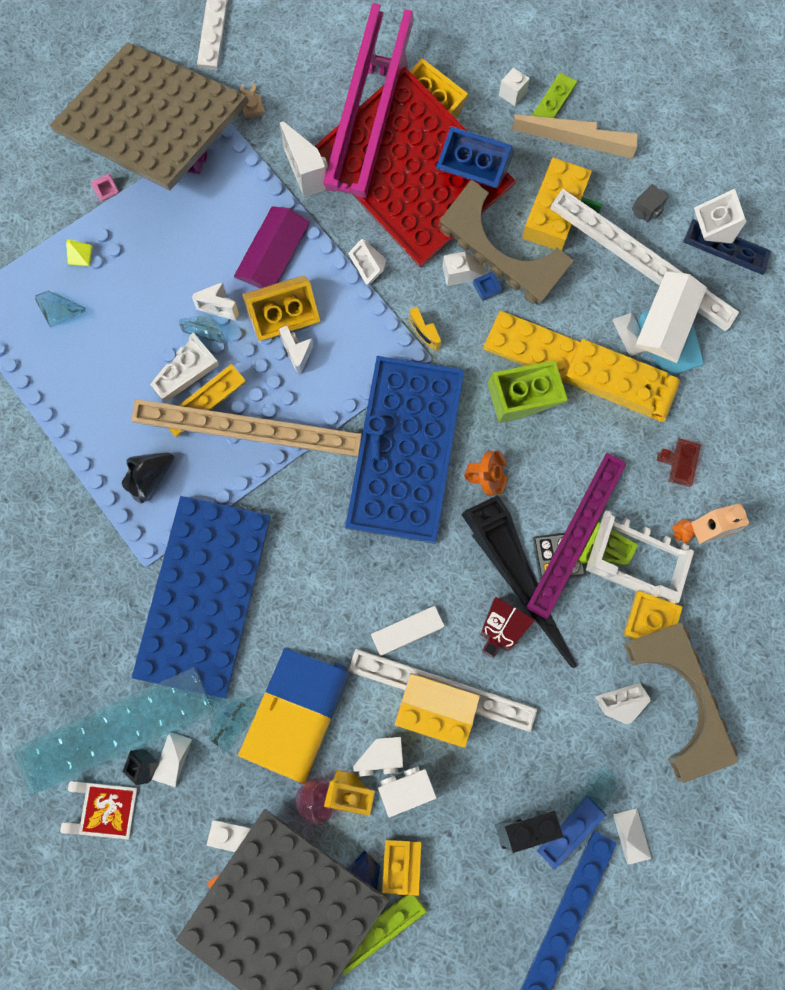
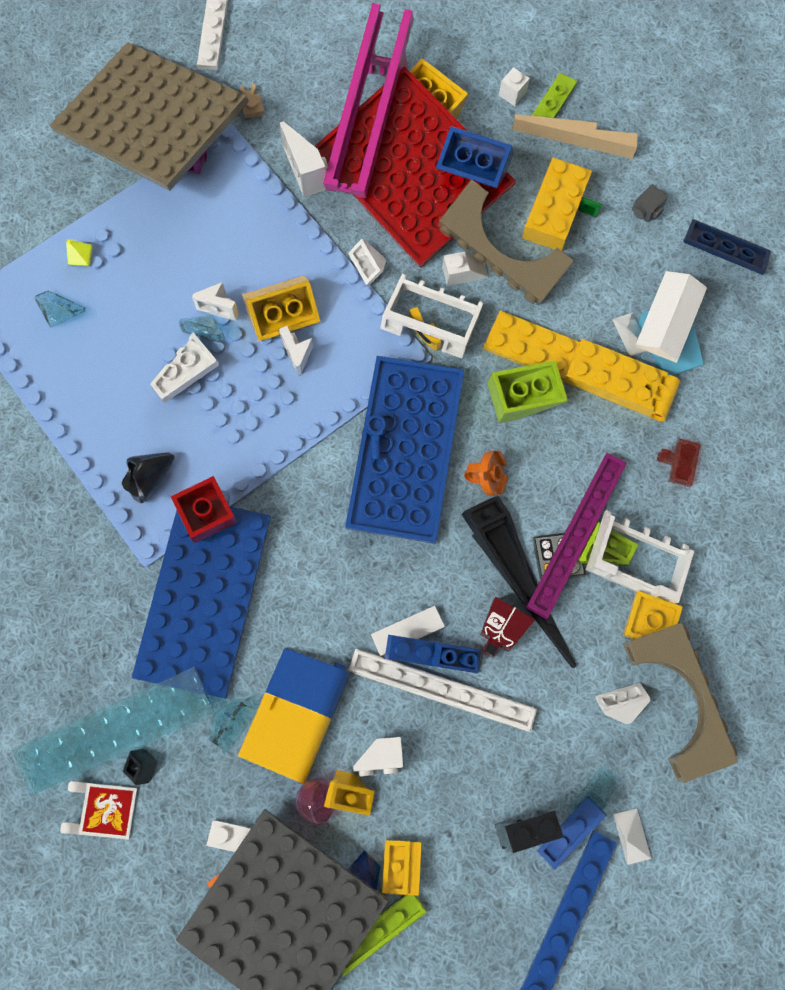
bright pink slope [91,173,120,202] -> none
tan plate [131,399,361,457] -> none
white slope [152,732,193,787] -> none
yellow plate [168,364,246,438] -> none
magenta slope [234,206,310,289] -> none
white brick [378,767,436,817] -> none
yellow slope [395,673,480,748] -> none
blue plate [473,272,502,301] -> none
white plate [550,189,739,331] -> none
orange piece [672,519,696,543] -> none
light nougat torso [691,503,749,544] -> none
white slope [694,189,747,243] -> none
none -> red brick [170,476,237,544]
none -> white hinge [380,273,483,359]
none -> blue slope [384,634,481,673]

